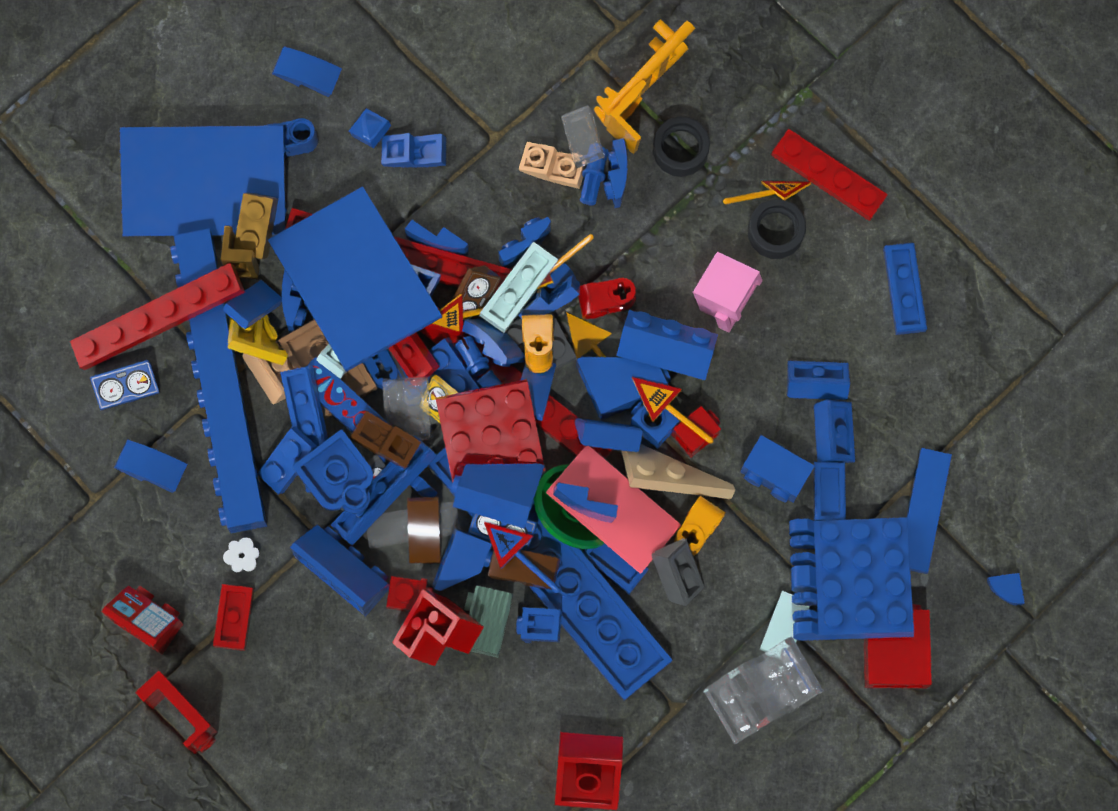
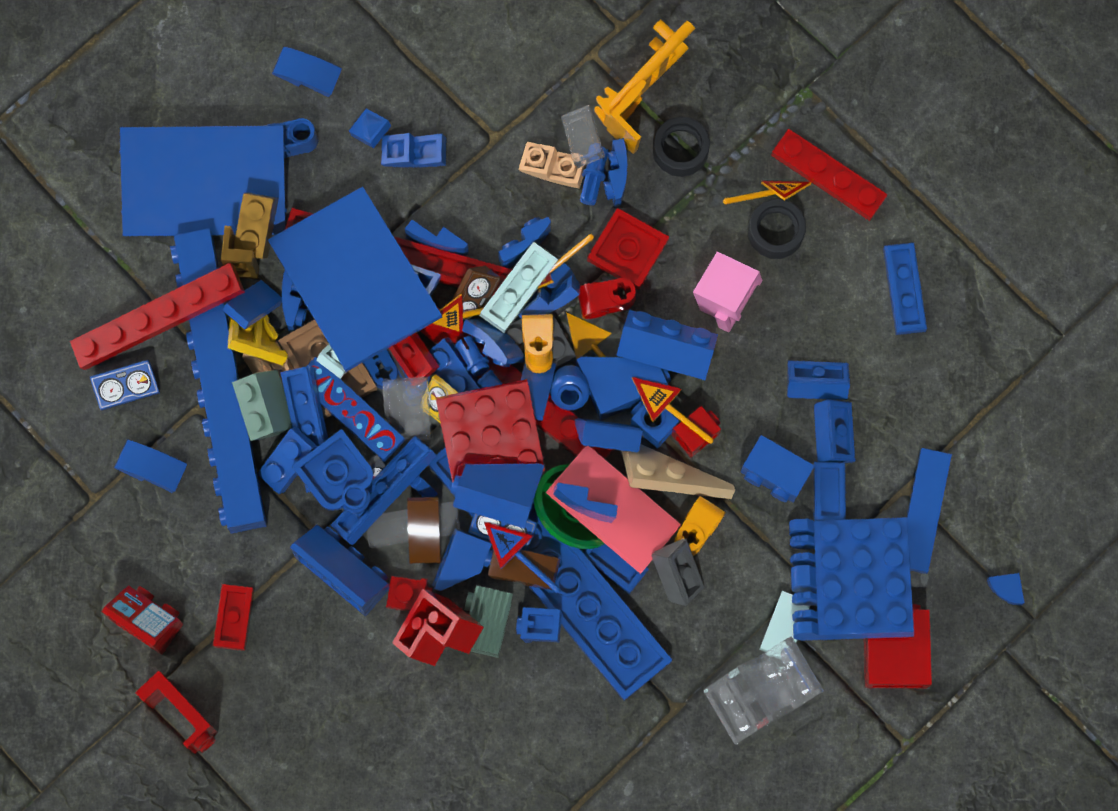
white plant [223,538,260,572] -> none
reddish brown slope [349,411,421,469] -> none
red slope [555,732,623,810] -> none
none -> sand green brick [232,370,292,441]
none -> blue head [550,365,590,411]
none -> red plate [587,208,669,290]

